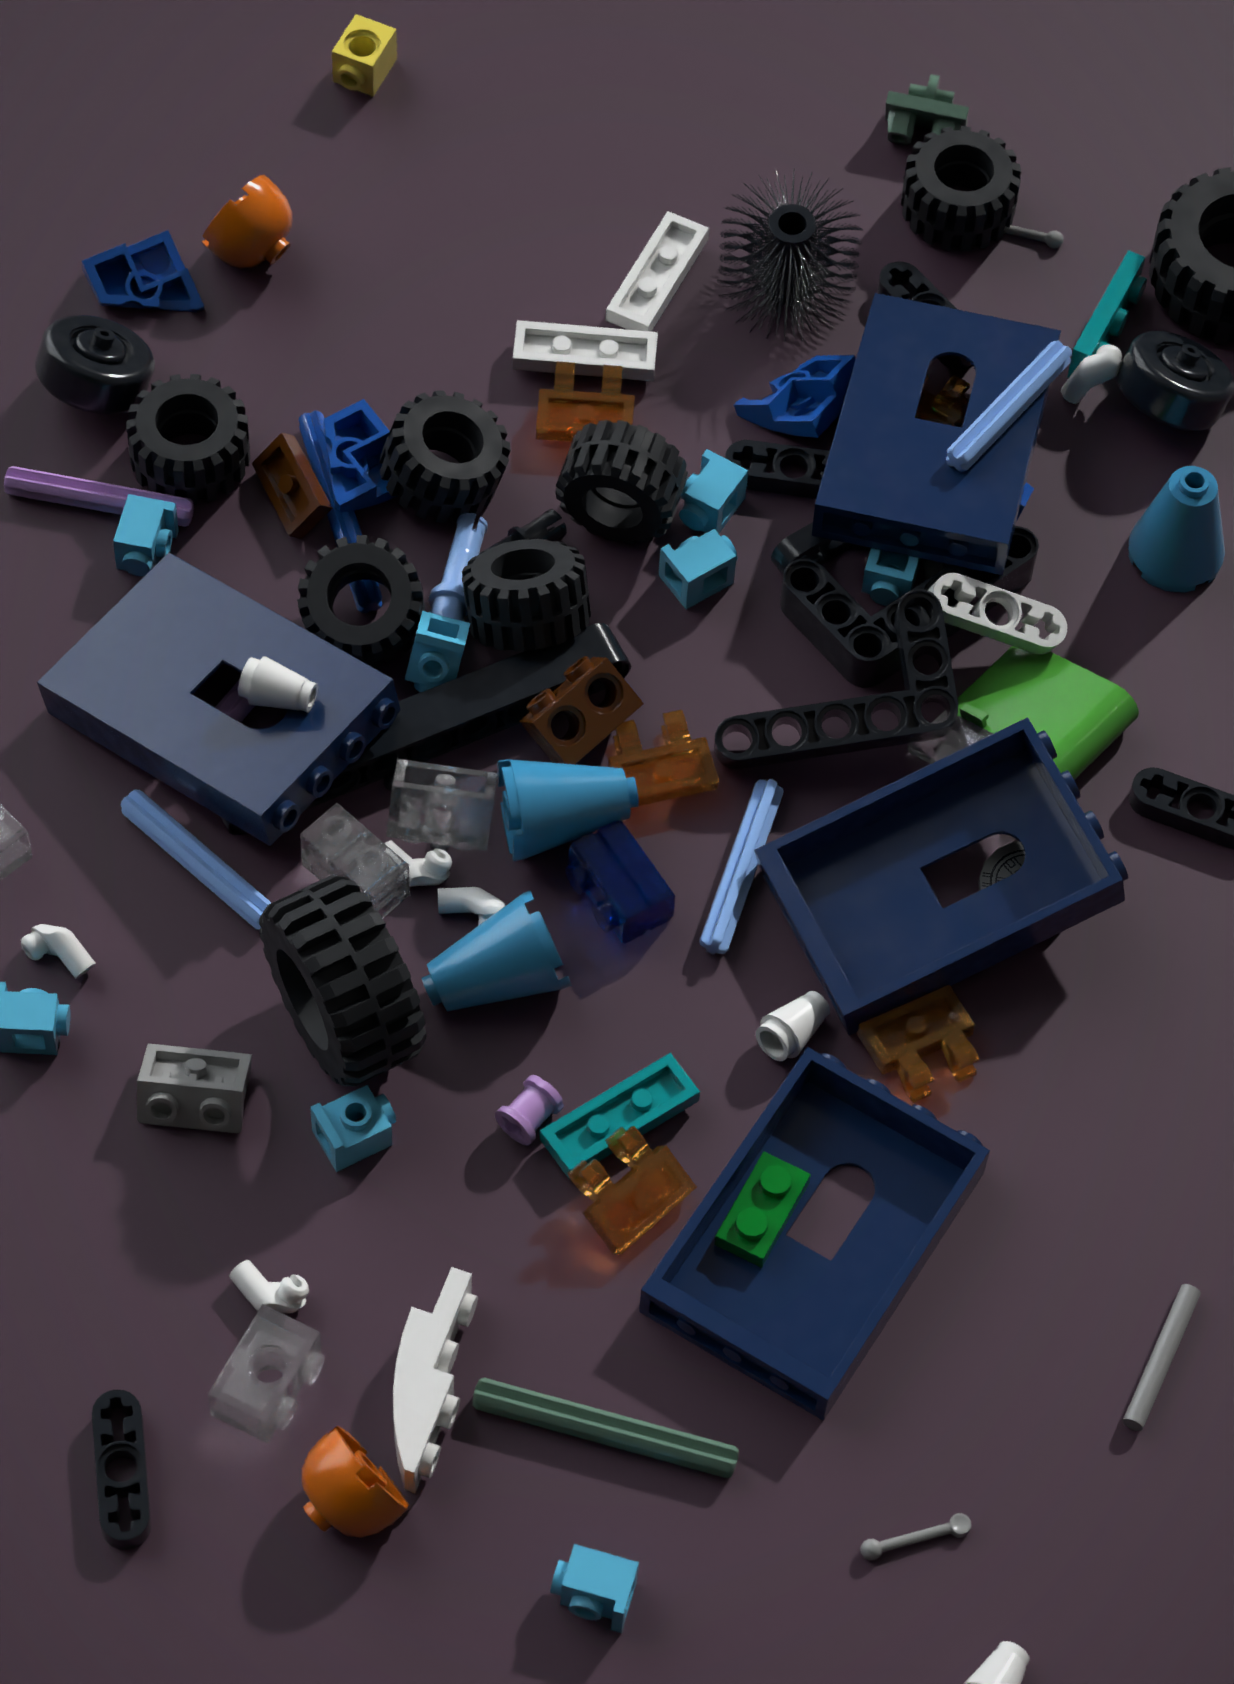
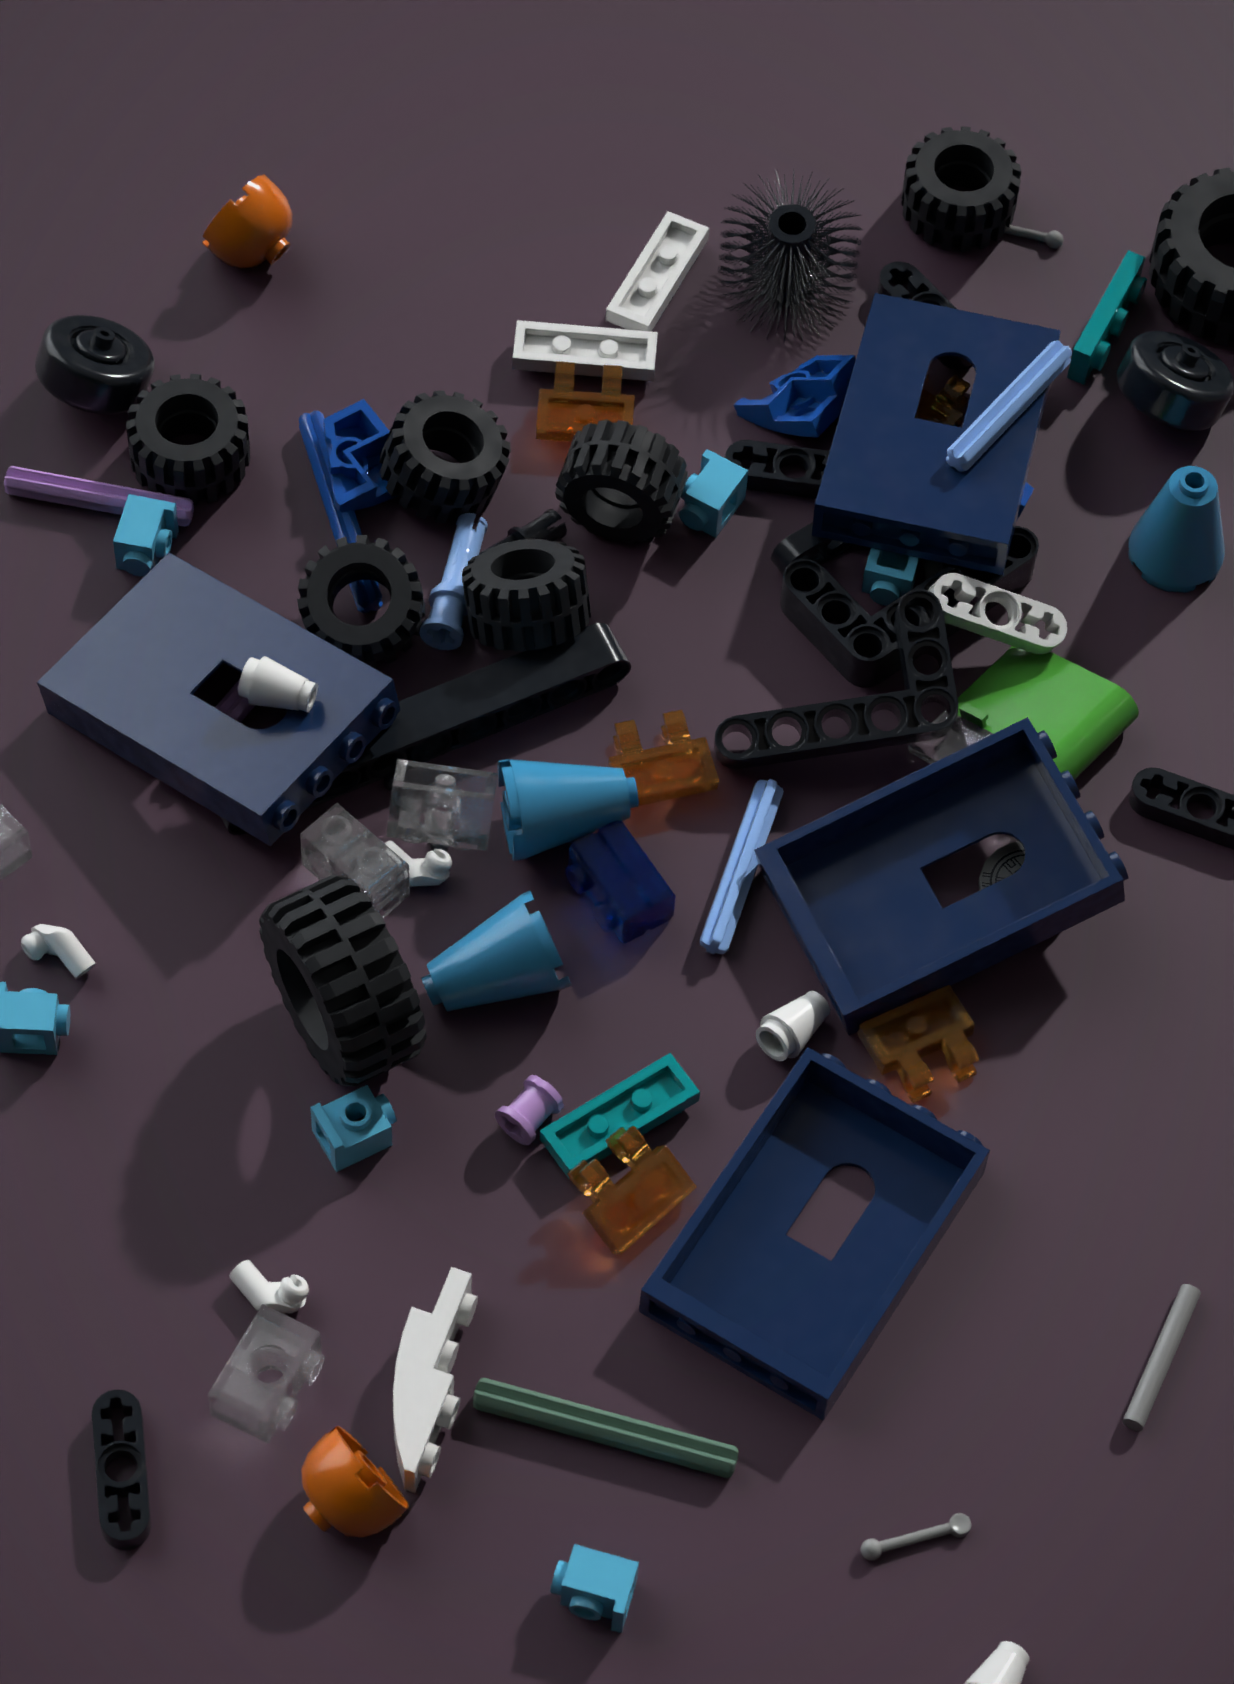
blue slope [82,230,205,312] -> none
light blue axle [120,789,271,930] -> none
light grey bracket [137,1043,252,1133] -> none
reddish brown plate [251,432,333,539] -> none
light yellow brick [332,14,397,97] -> none
medium azure brick [404,611,470,692] -> none
white arm [437,887,506,926] -> none
reddish brown brick [519,656,644,764] -> none
medium azure brick [659,529,738,609] -> none
green plate [714,1151,811,1268] -> none
sand green hips [885,74,969,145] -> none
white arm [1061,345,1122,404] -> none

